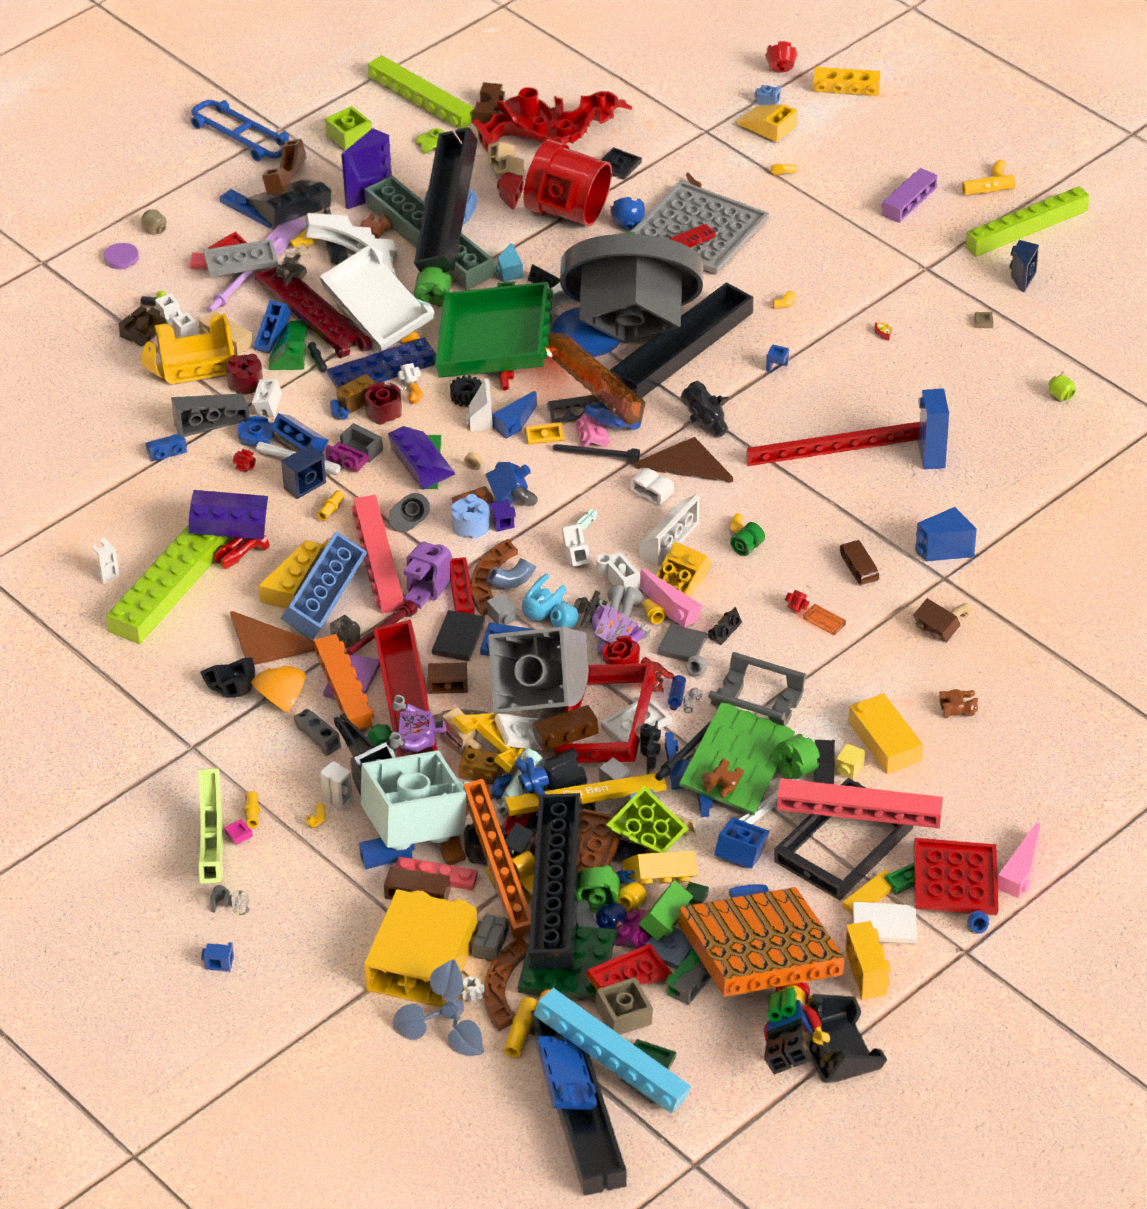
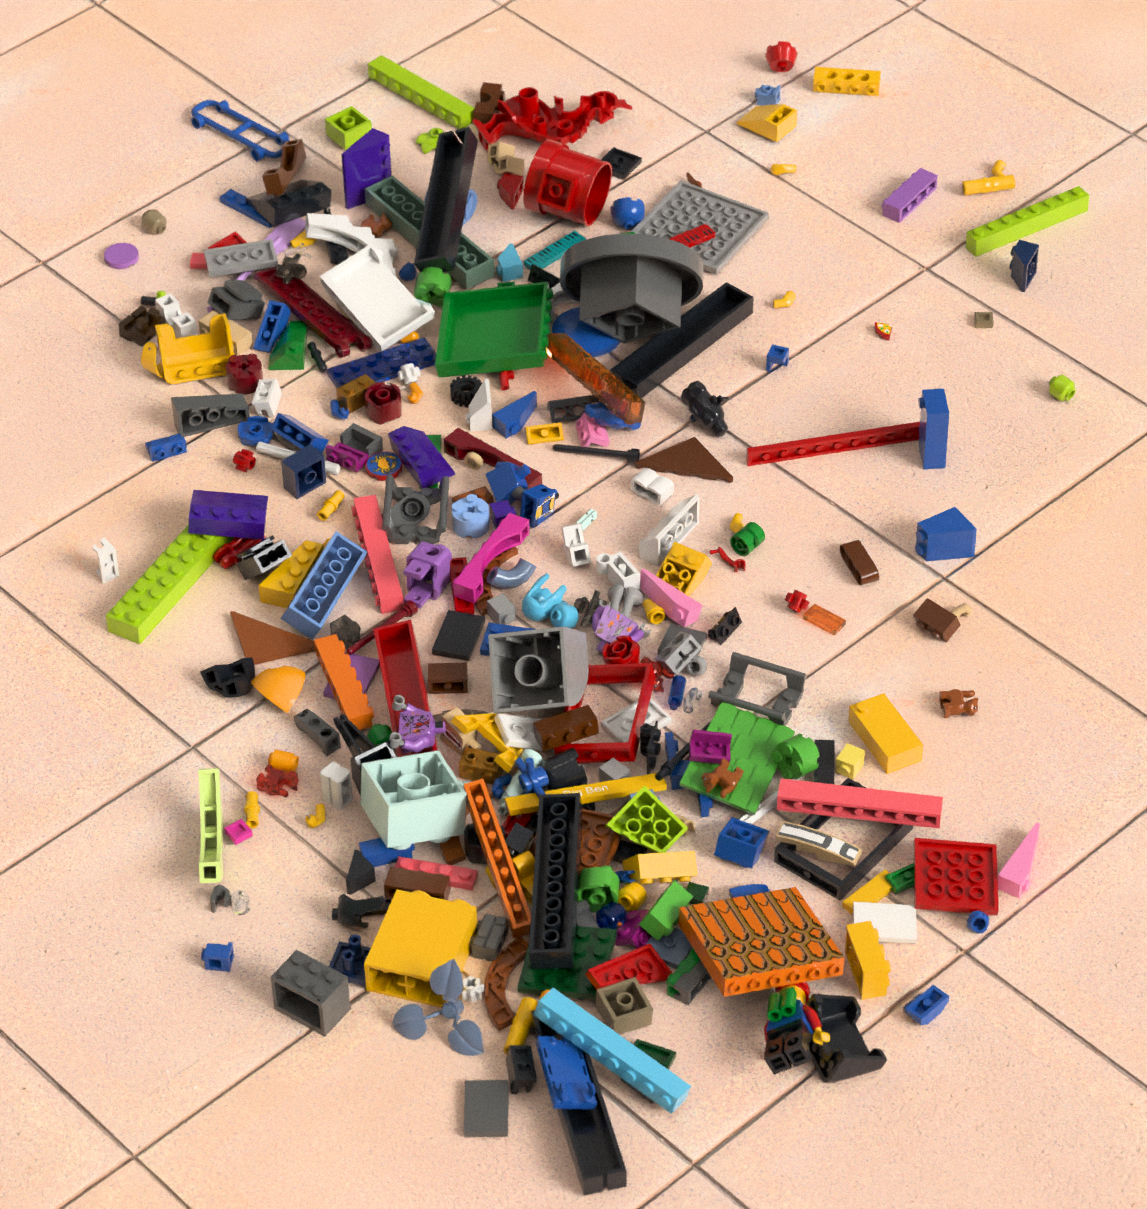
none -> dark grey brick [207,280,265,320]
none -> black brick [235,535,292,580]
none -> clear red animal [256,764,299,798]
none -> light orange brick [268,749,299,773]
none -> dark grey container [271,949,351,1037]
none -> dark blue plate [329,934,371,986]
none -> black piece [332,894,391,929]
none -> black slope [346,850,376,894]
none -> tile [366,451,402,481]
none -> dark grey piece [382,475,449,544]
none -> blue piece [398,262,417,281]
none -> dark red arch [444,428,542,489]
none -> dark pink arch [452,513,530,603]
none -> dark grey tile [464,1080,509,1137]
none -> black hinge [506,1045,537,1094]
none -> blue torso [520,484,559,528]
none -> teal tile [524,230,586,270]
none -> light grey brick [655,632,702,676]
none -> magenta bracket [689,730,732,764]
none -> red piece [709,547,746,572]
none -> slope [775,821,862,866]
none -> blue slope [903,985,949,1025]

